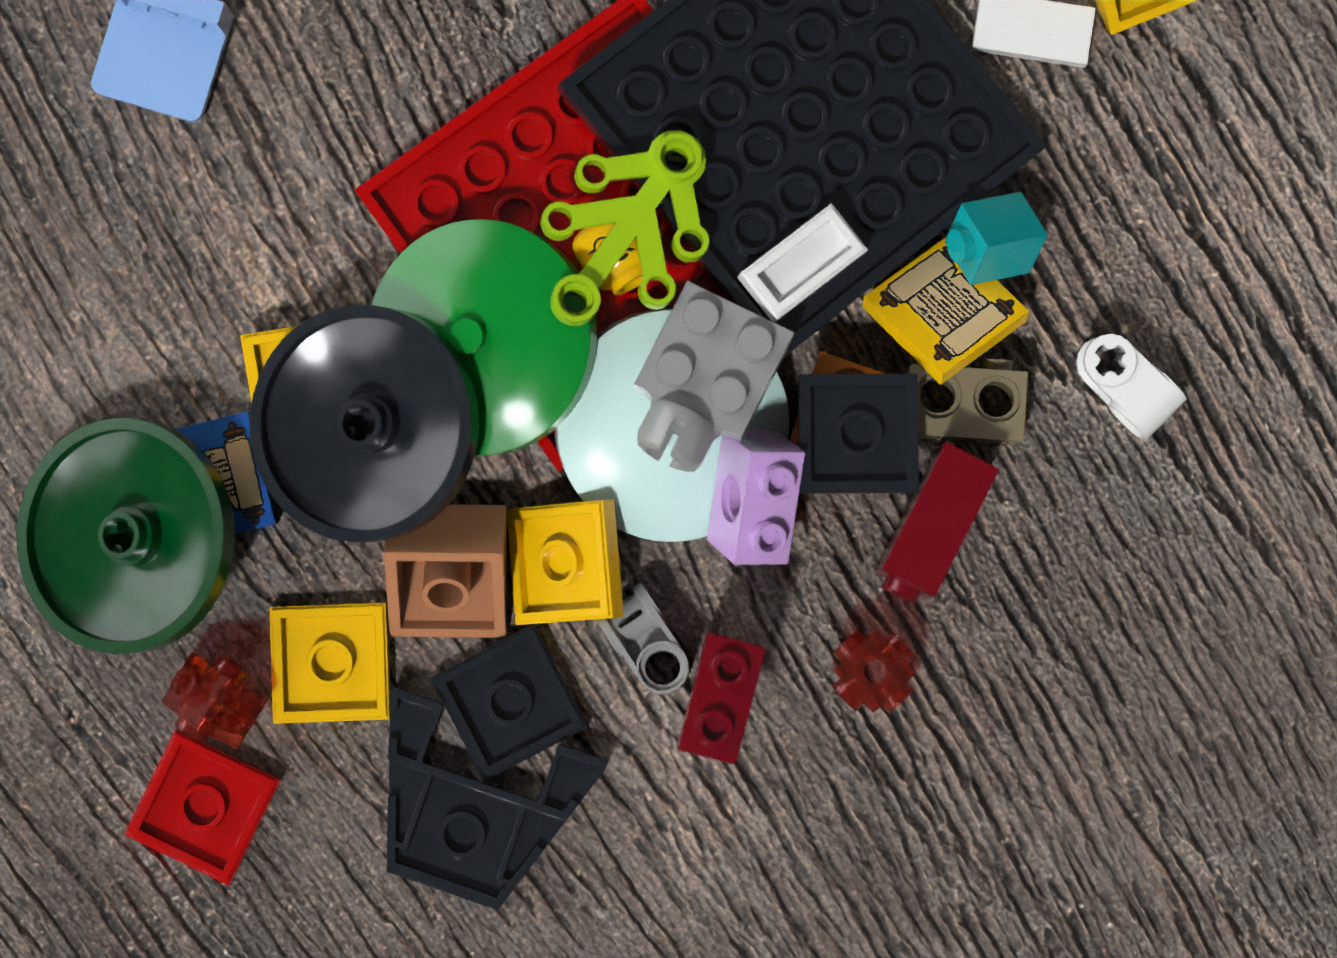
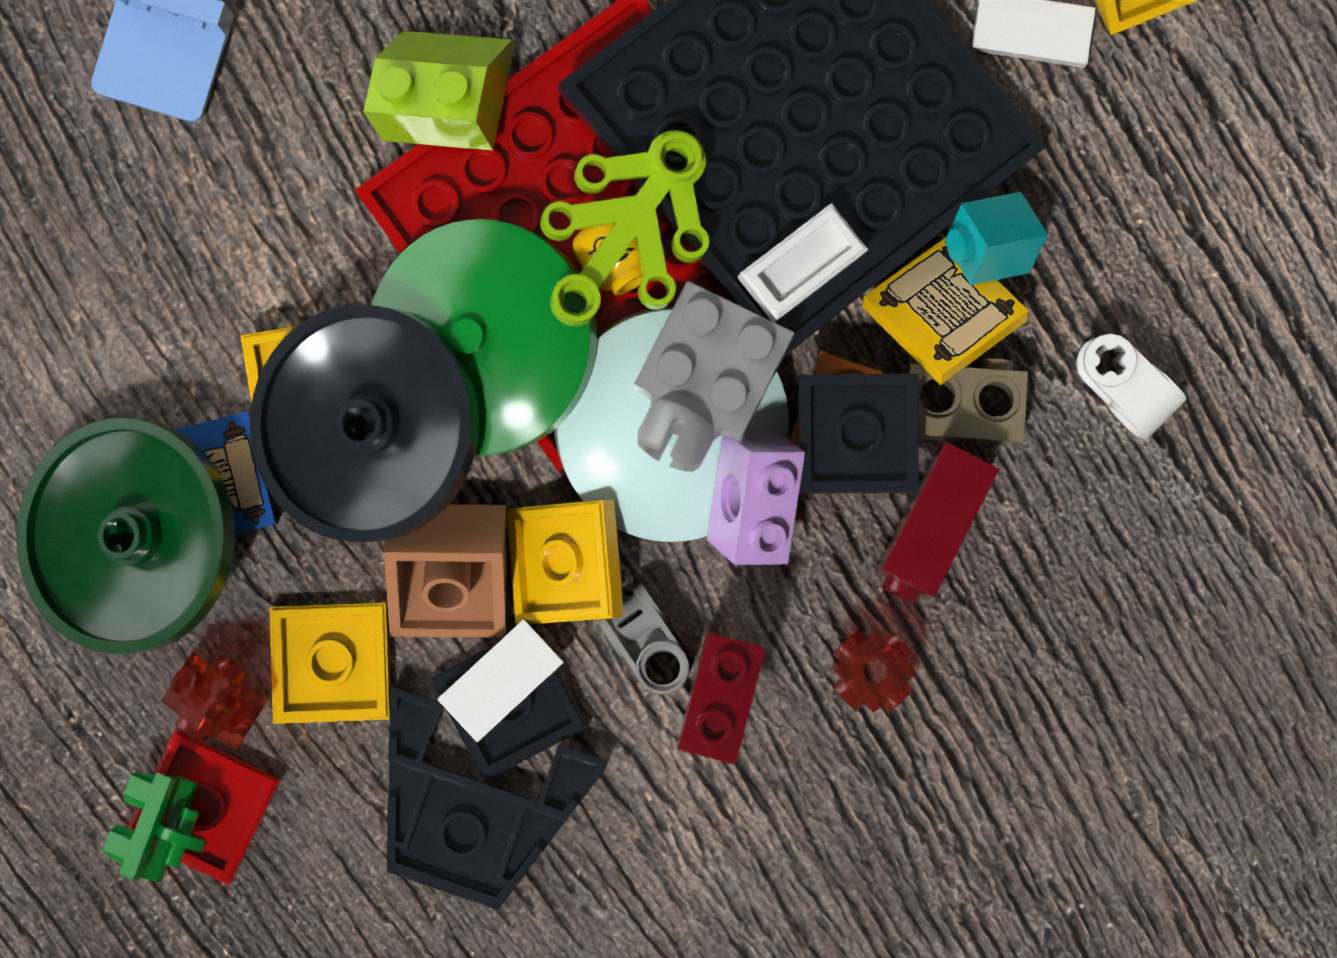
none -> green hips [103,773,207,883]
none -> lime slope [363,31,515,151]
none -> white tile [437,619,564,742]

